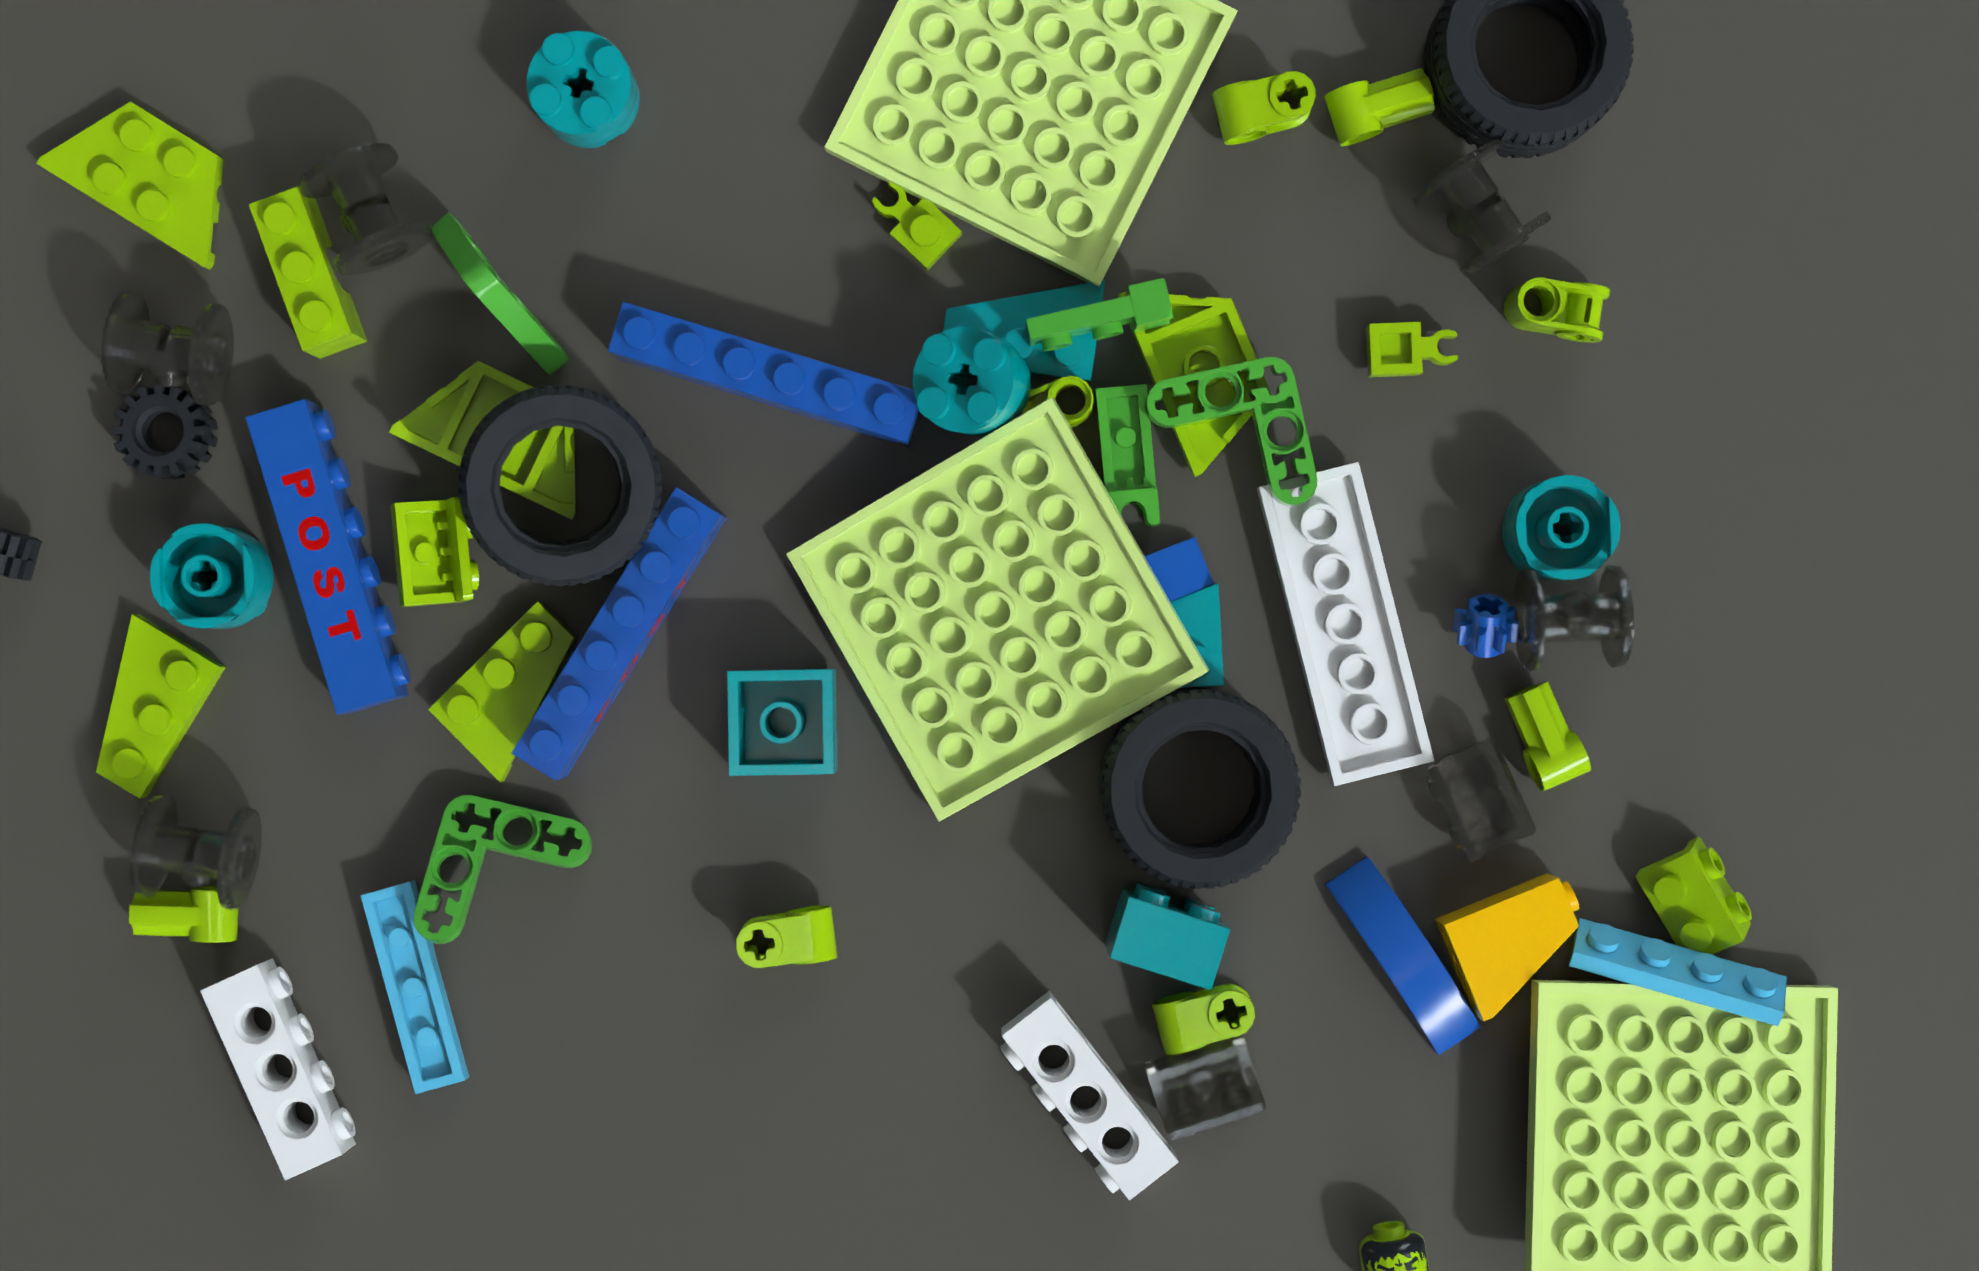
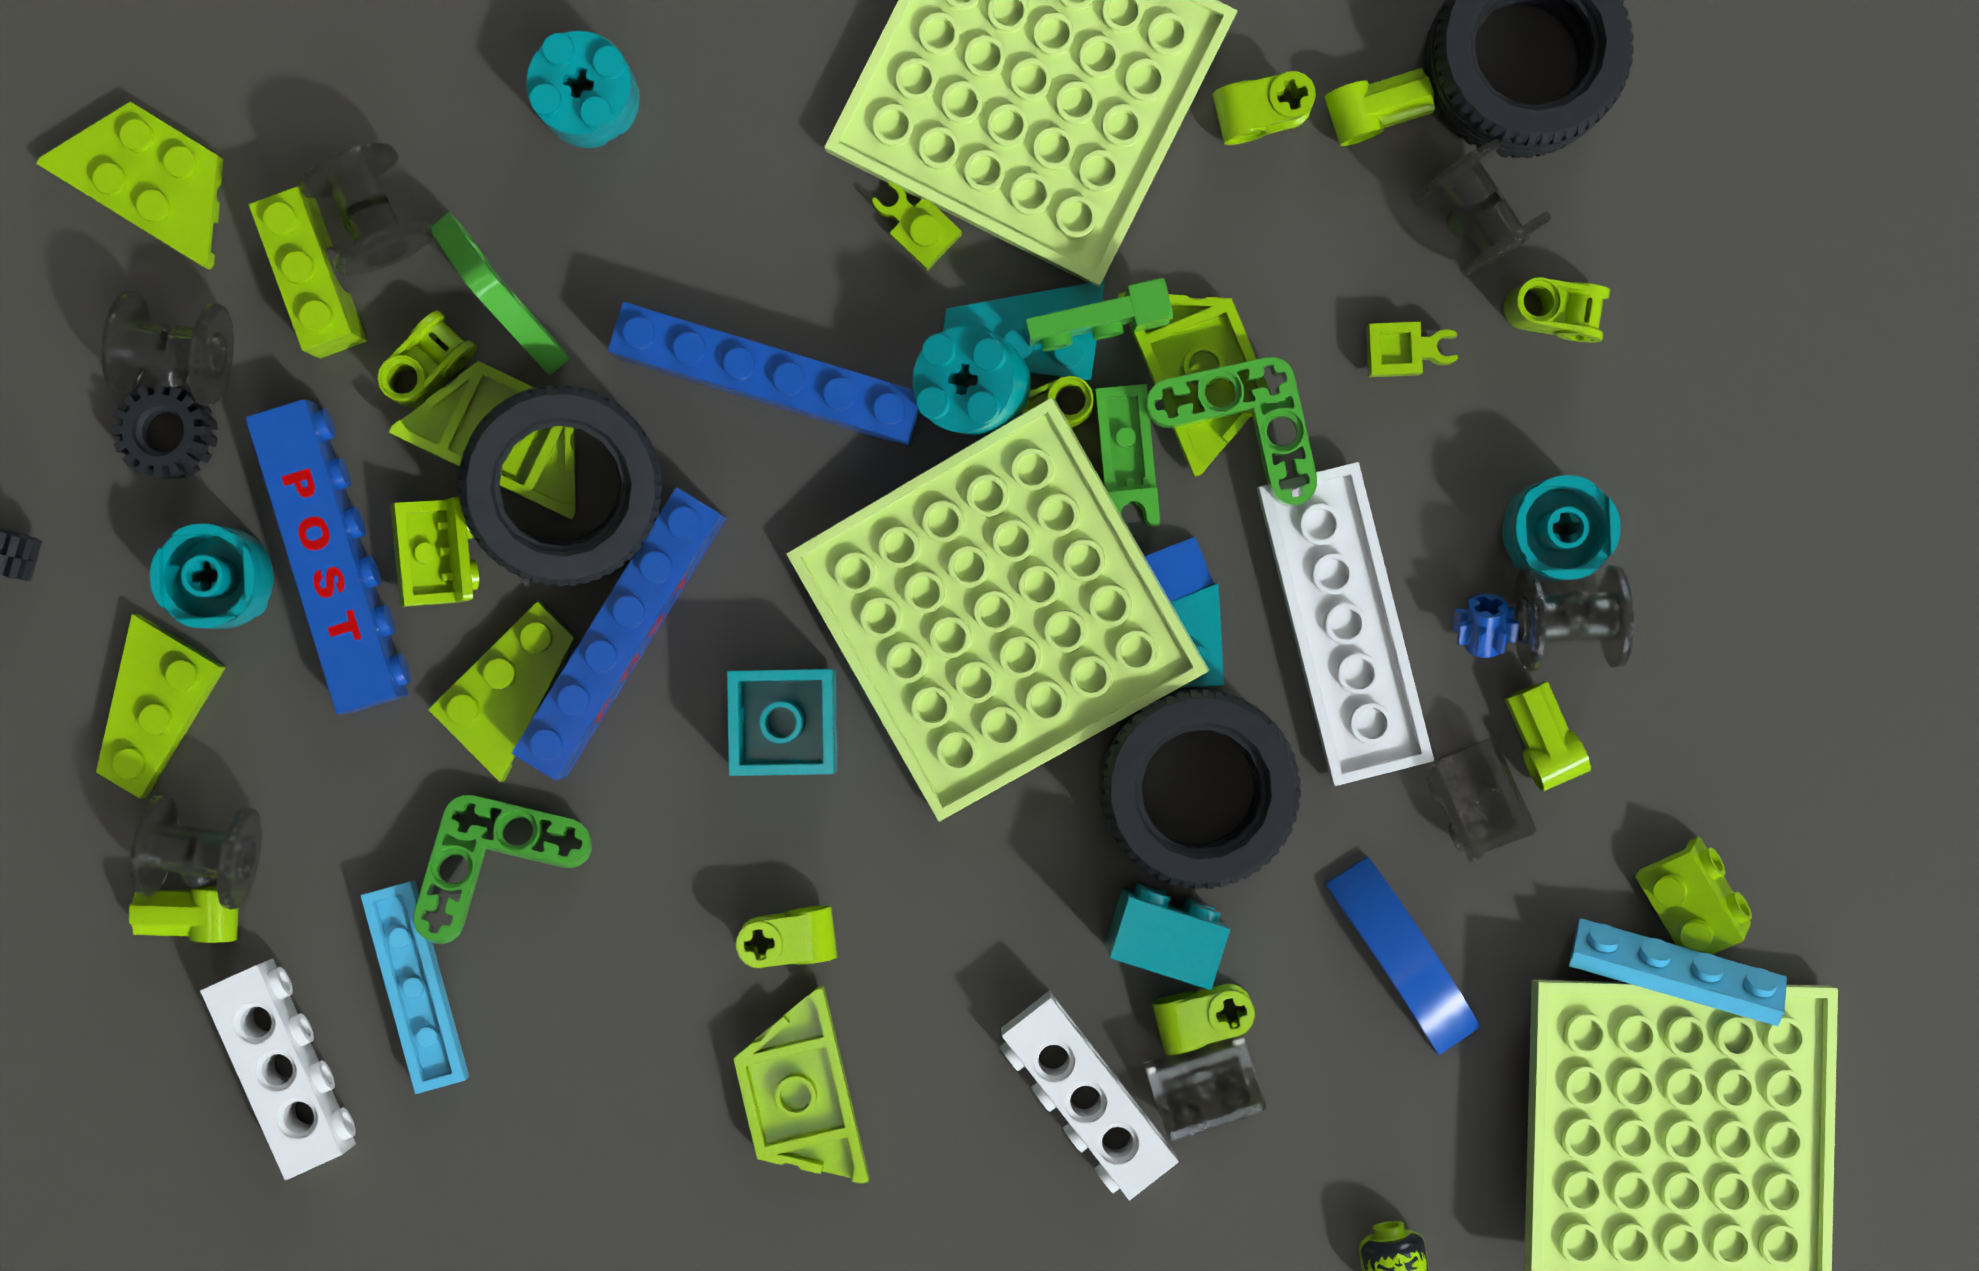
yellow slope [1434,873,1579,1021] -> none
none -> lime piece [377,310,477,408]
none -> lime wing [733,986,870,1183]

